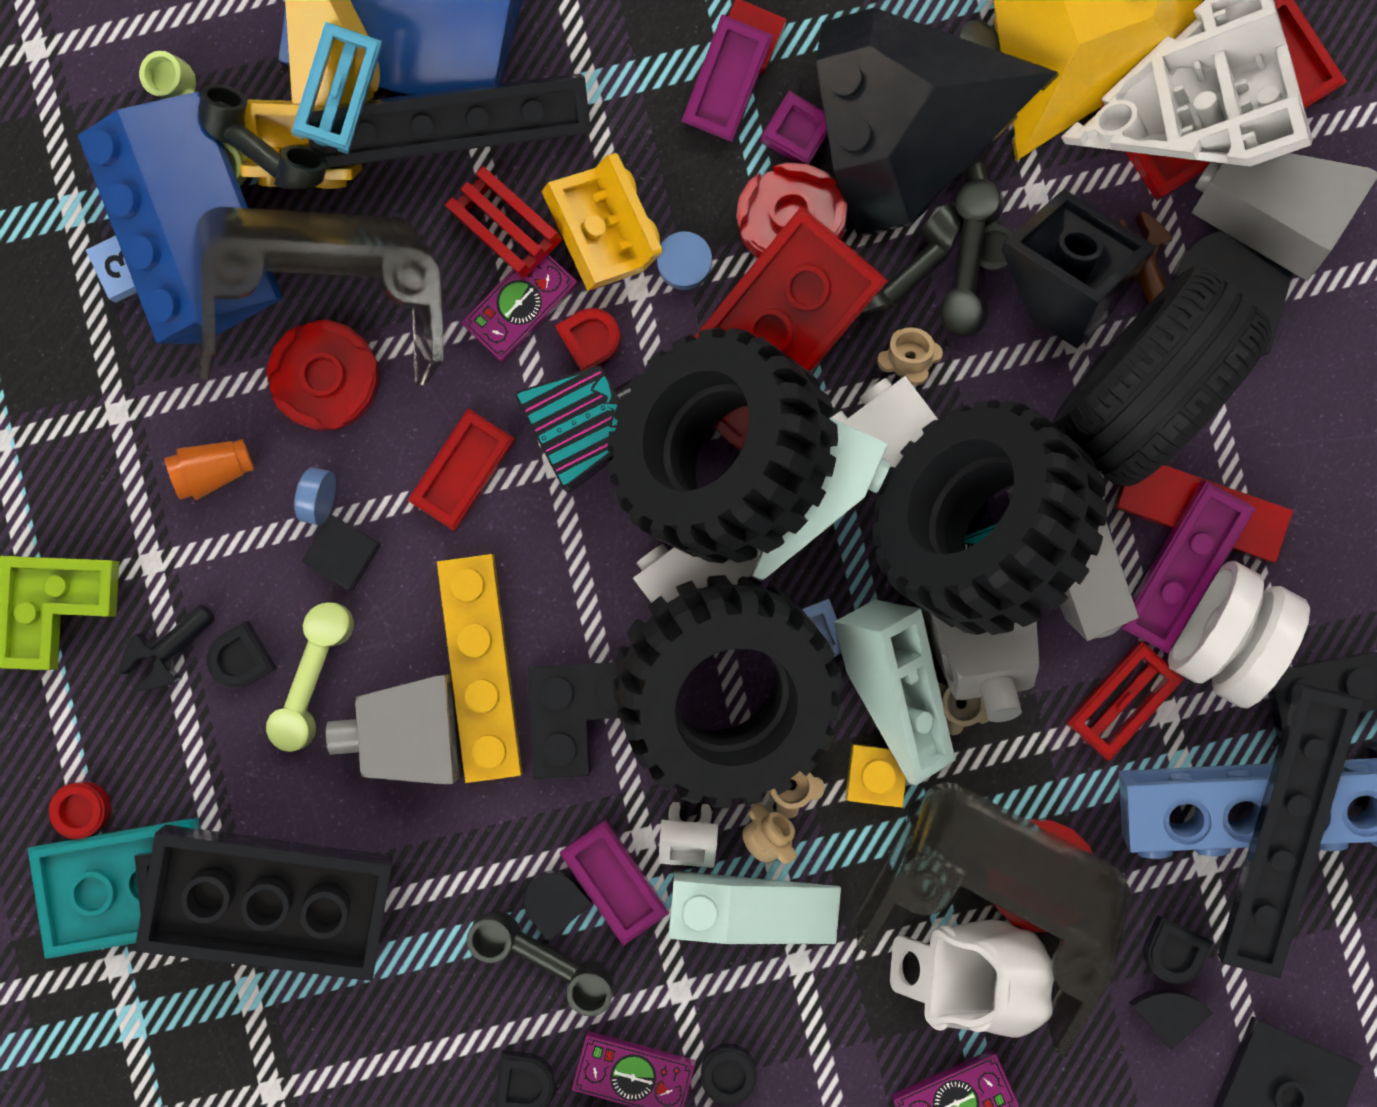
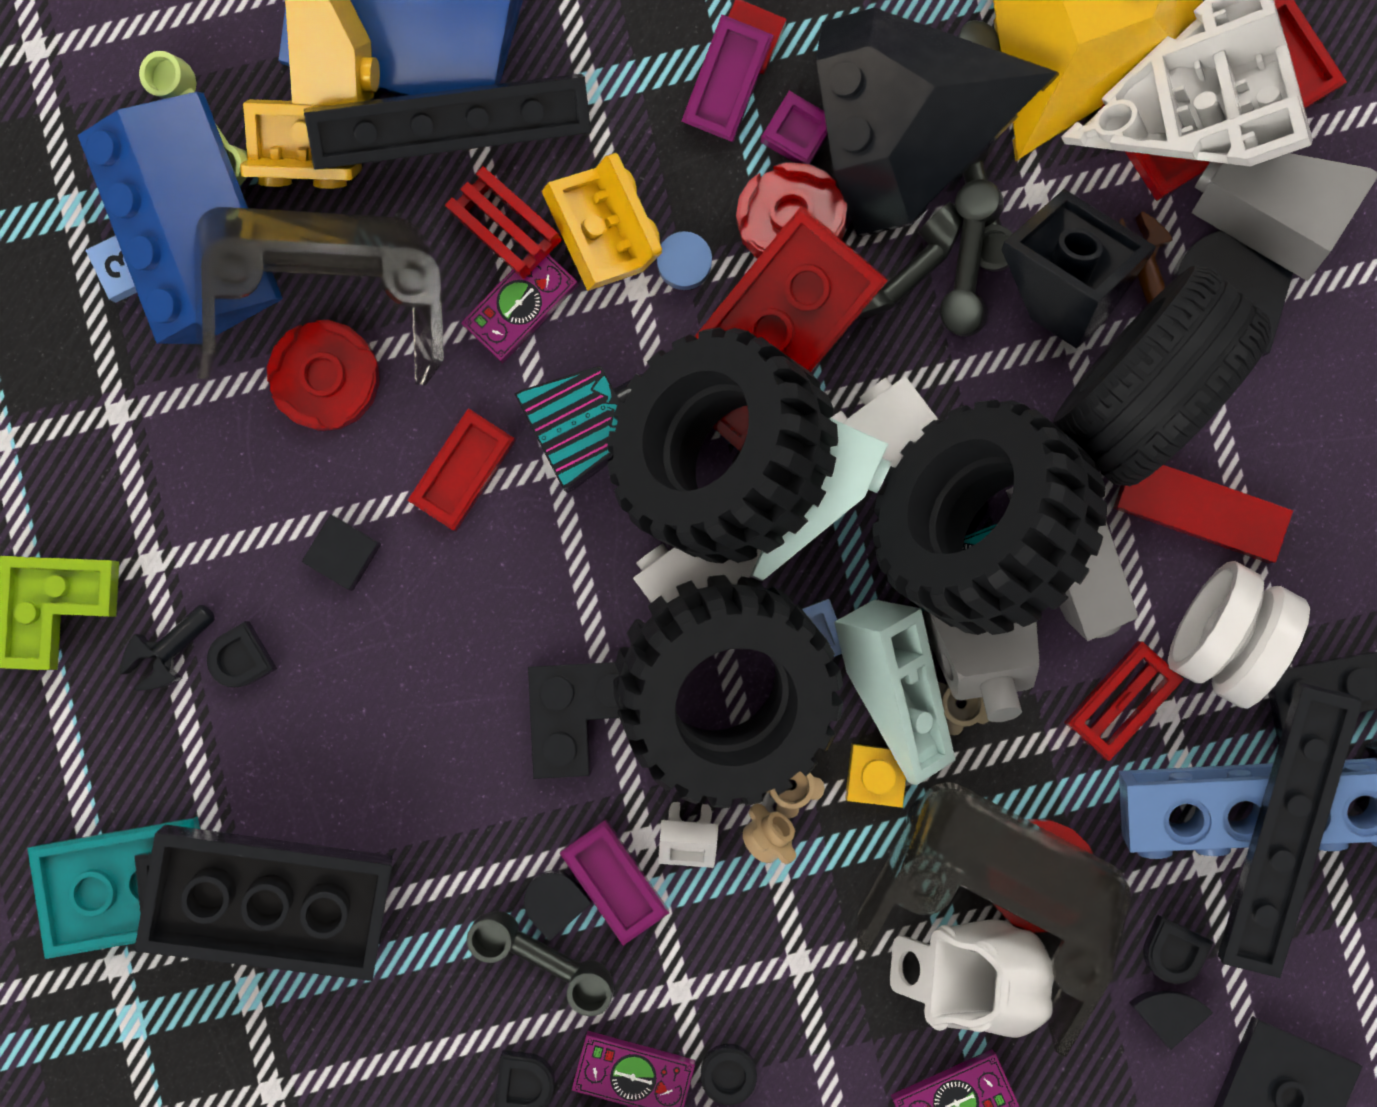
red tile [49,781,111,839] -> none
orange cone [165,439,254,501] -> none
pearl dark grey bar [198,84,327,189] -> none
yellowish green bar [266,602,354,752] -> none
medium azure tile [291,22,382,155] -> none
medium blue tile [294,467,336,526] -> none
light grey torso [326,674,461,784] -> none
yellow plate [437,554,523,783] -> none
red tile [555,308,621,371] -> none
light aqua slope [668,871,841,944] -> none
tan plate [877,328,943,385] -> none
magenta tile [1121,480,1256,654] -> none

